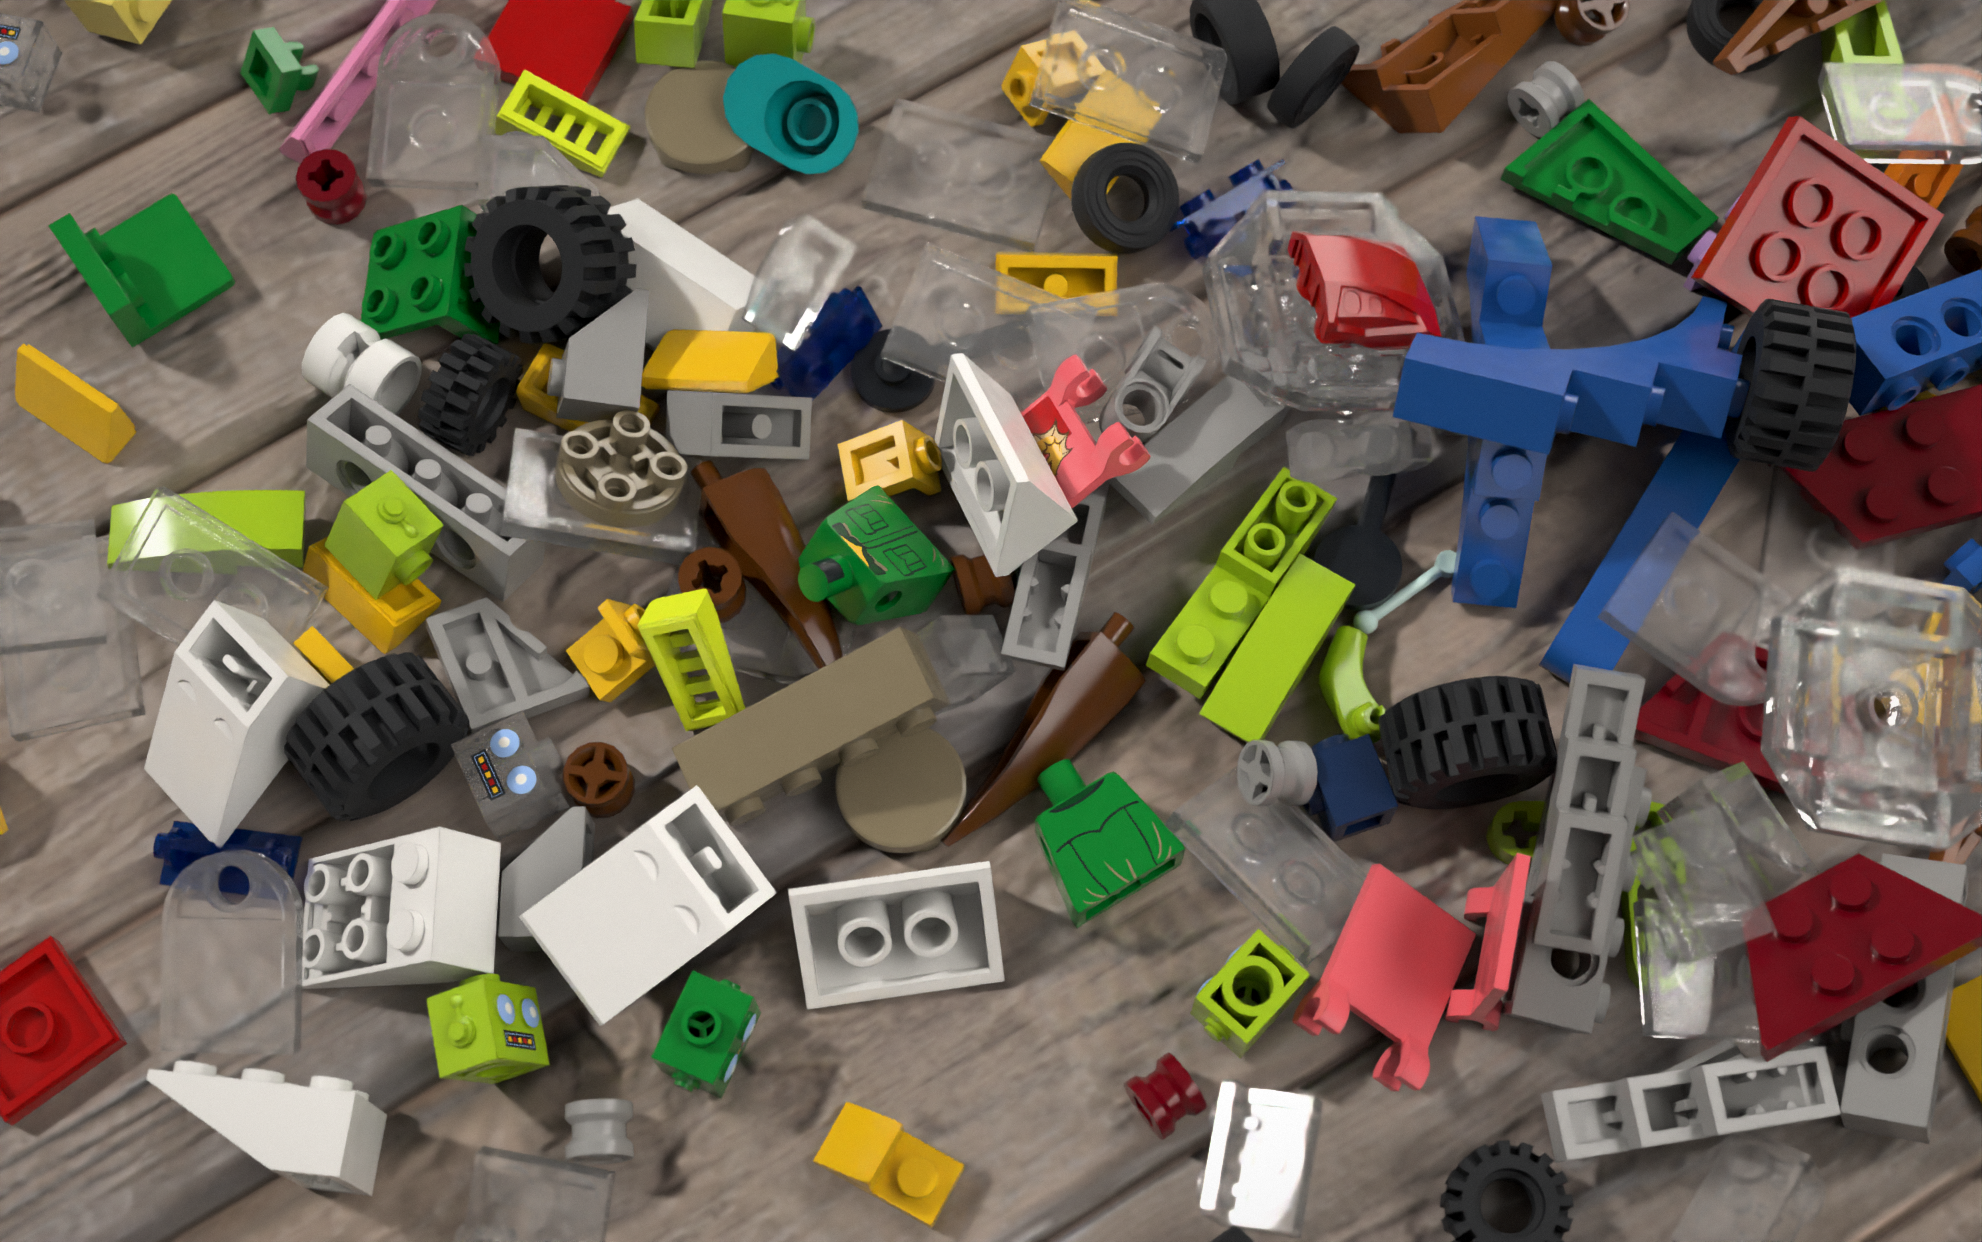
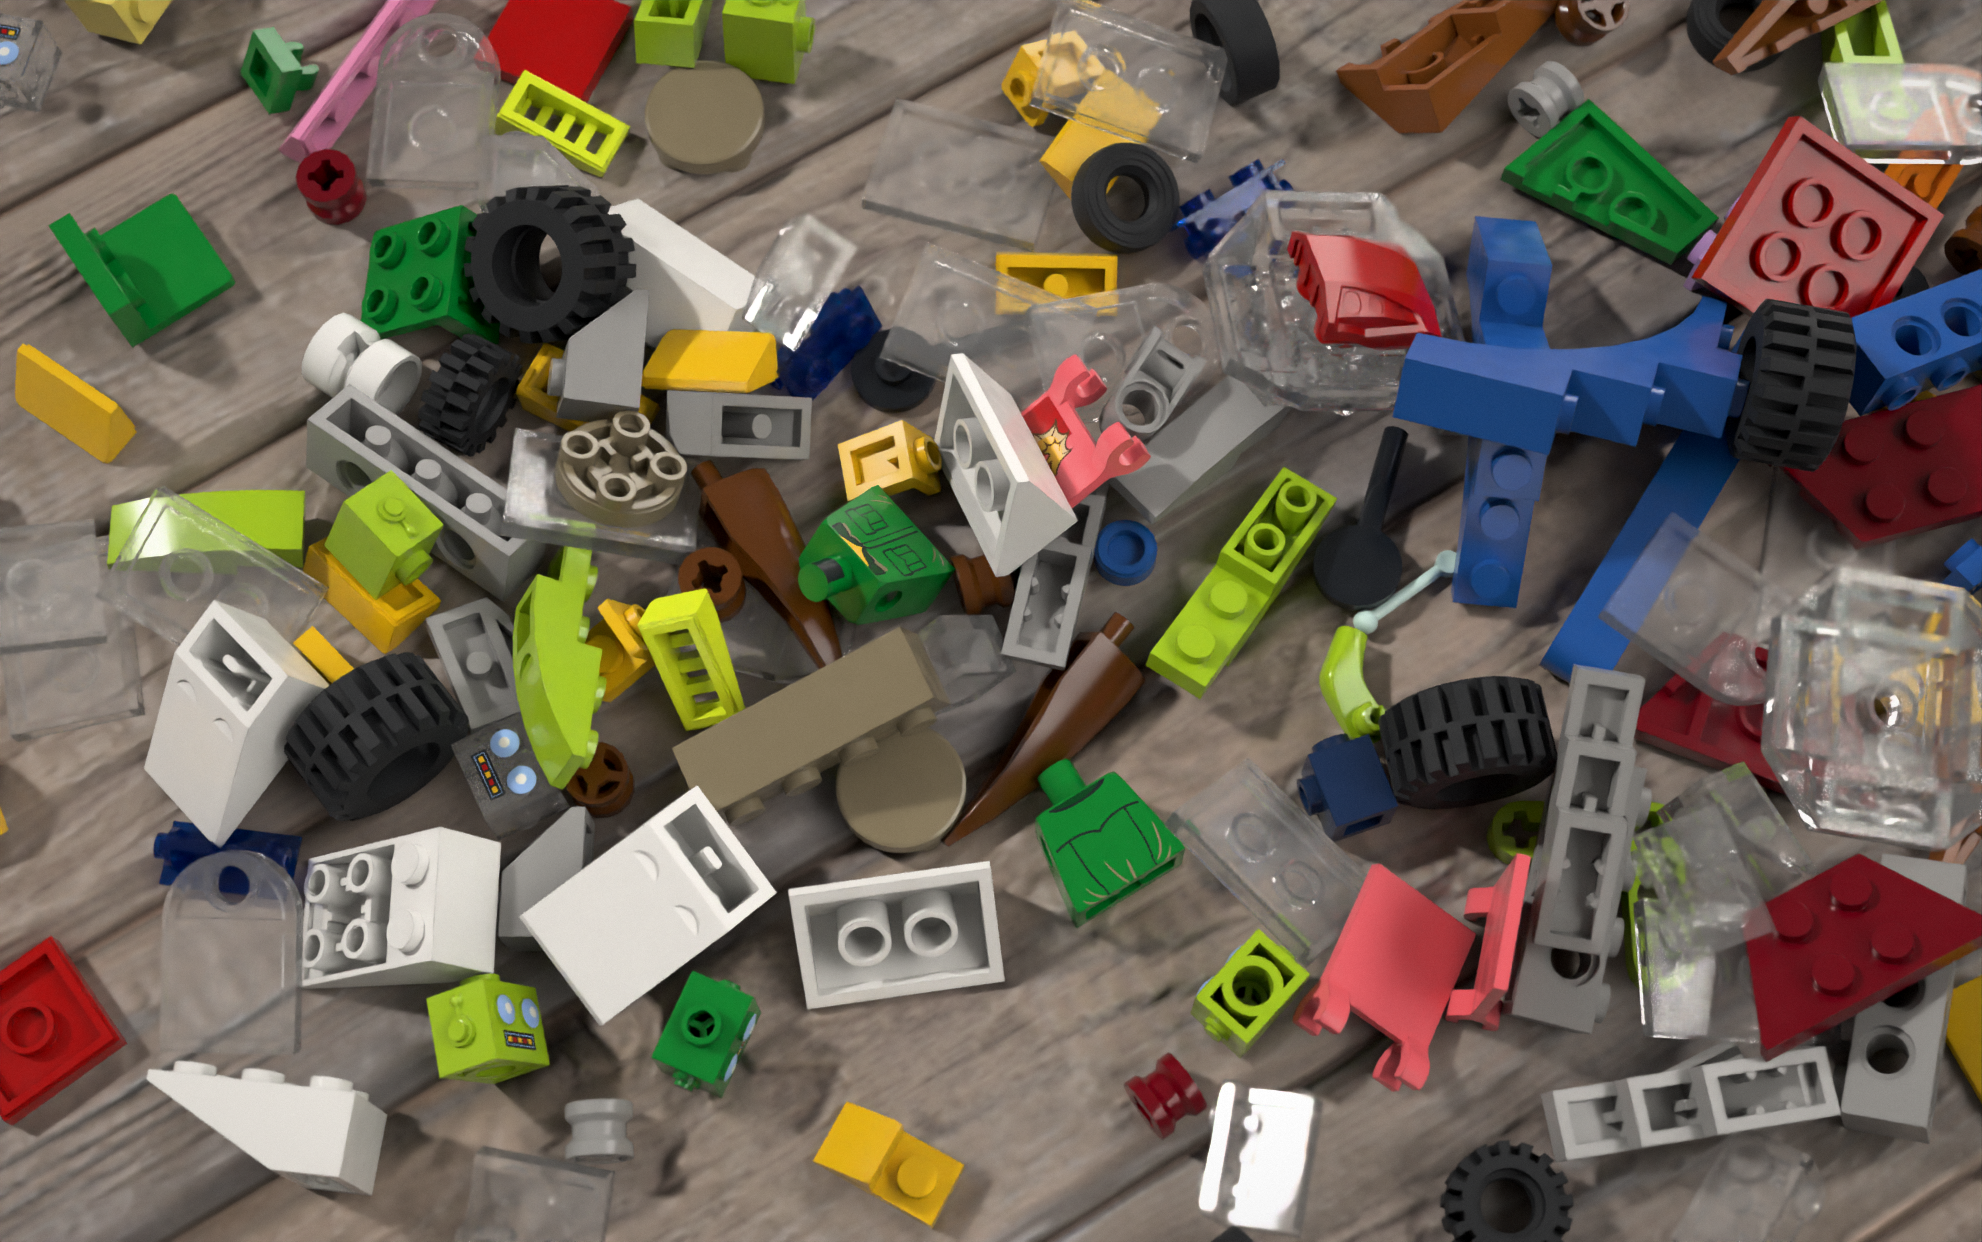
teal piece [723,53,859,175] -> none
lime slope [1199,554,1356,743] -> none
light grey wheel [1237,740,1318,806] -> none
black tyre [1267,26,1360,129] -> none
clear brick [1286,411,1434,483] -> none
none -> lime slope [513,531,607,789]
none -> blue tile [1094,520,1157,586]

